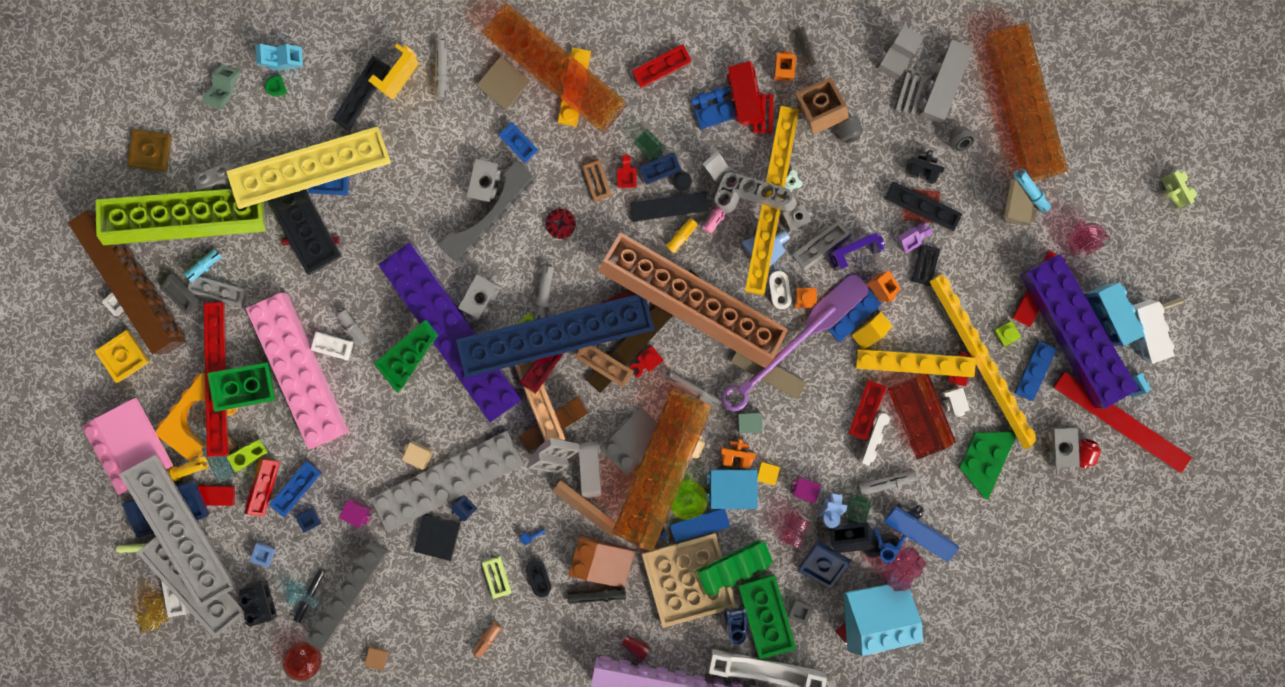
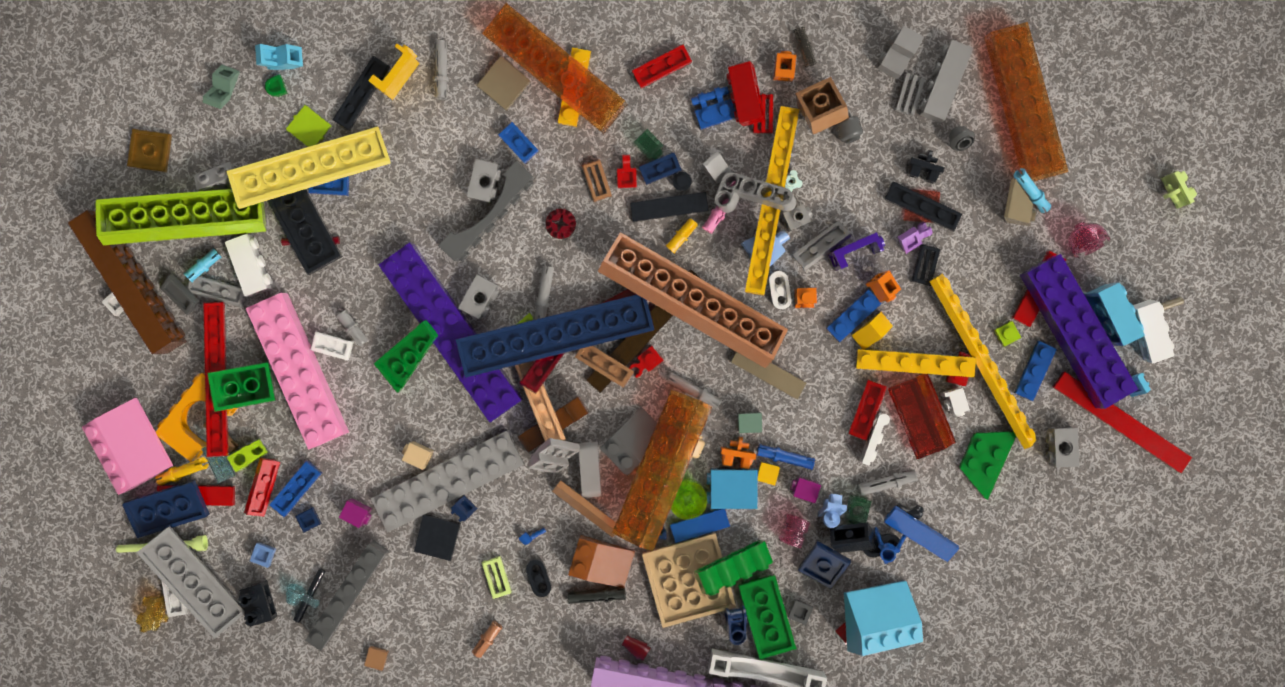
yellow plate [95,330,151,383] -> none
light grey plate [119,454,236,608] -> none
clear red cylinder [282,642,322,682] -> none
medium lavender piece [722,275,869,411] -> none
clear pink brick [881,547,927,591] -> none
red head [1078,438,1101,468] -> none
none -> white brick [225,234,272,297]
none -> lime piece [286,105,332,147]
none -> blue pin [756,444,815,470]

